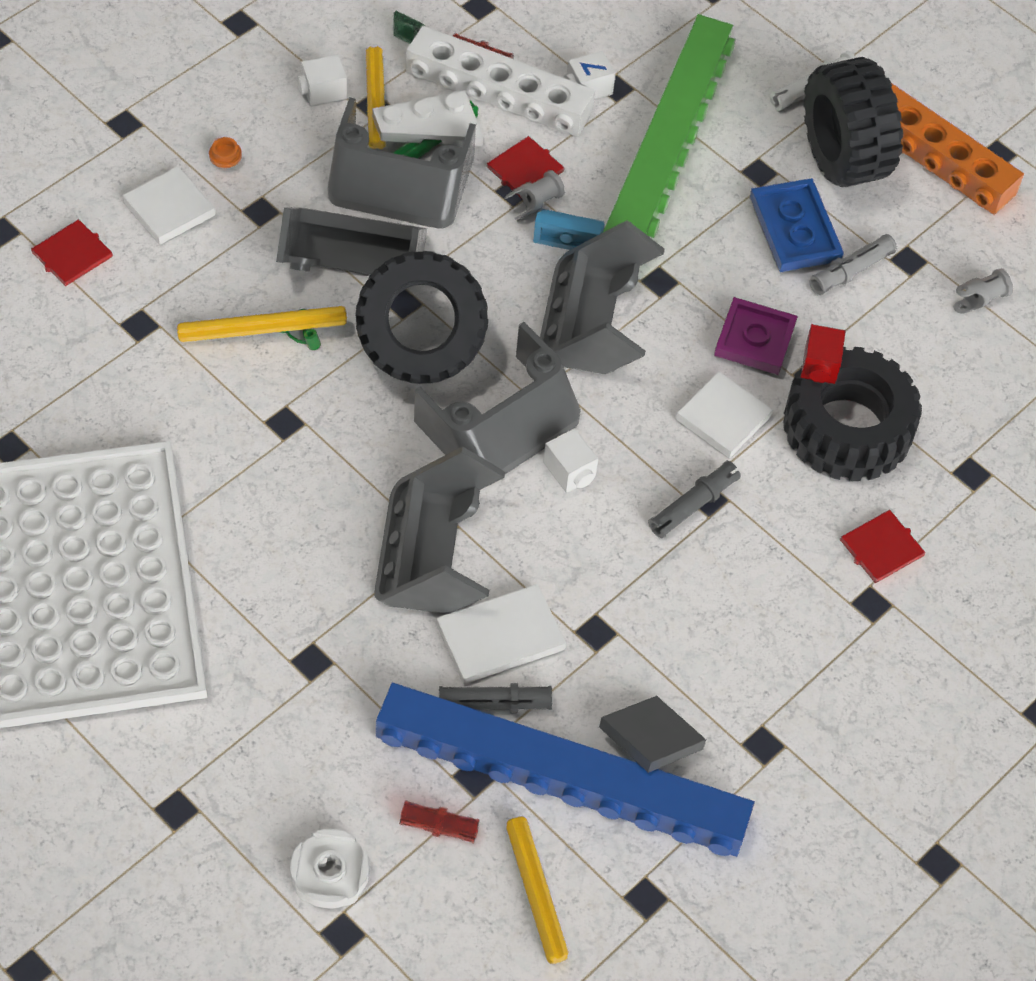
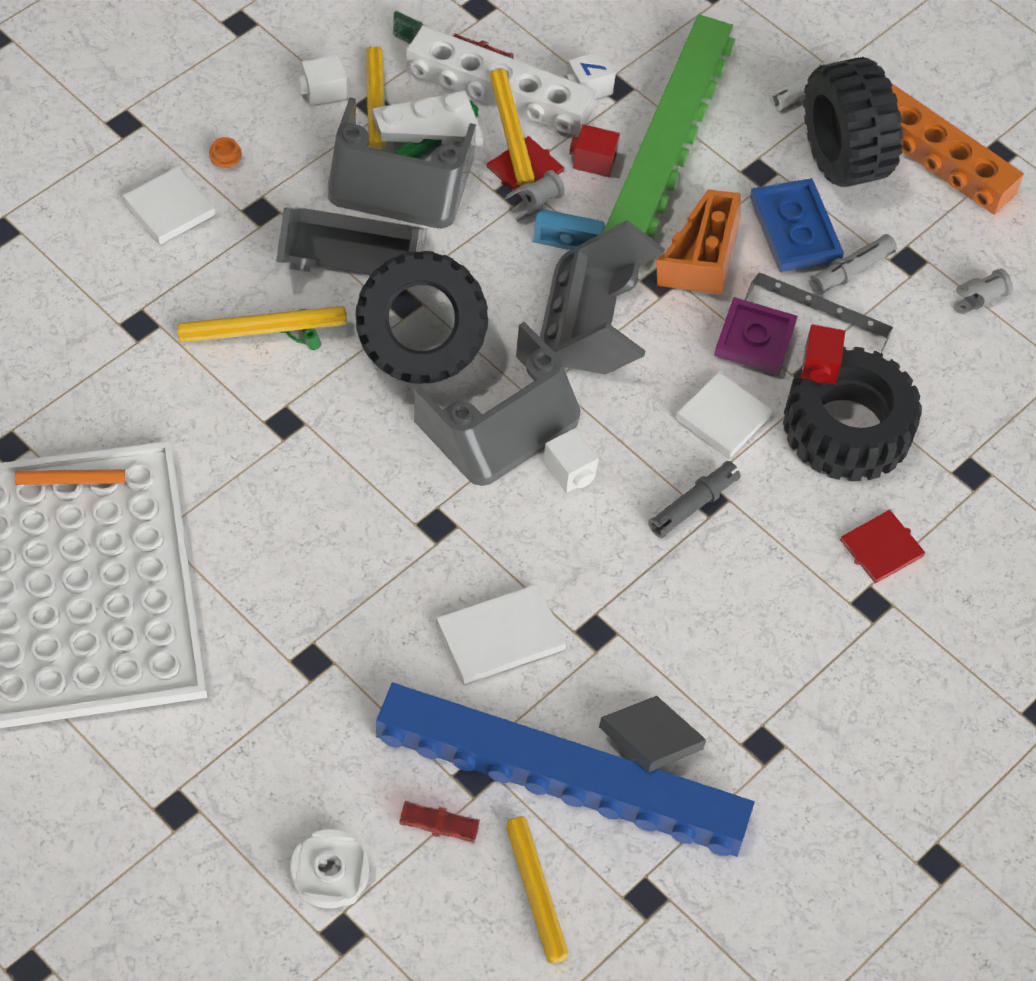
red piece [31,219,113,286] -> none
dark grey windscreen [374,446,505,614] -> none
dark grey pin [439,683,552,713] -> none
none -> orange bar [15,469,126,485]
none -> yellow axle [489,68,534,186]
none -> red brick [569,124,620,177]
none -> orange wedge [656,189,741,295]
none -> dark grey piece [745,272,893,353]

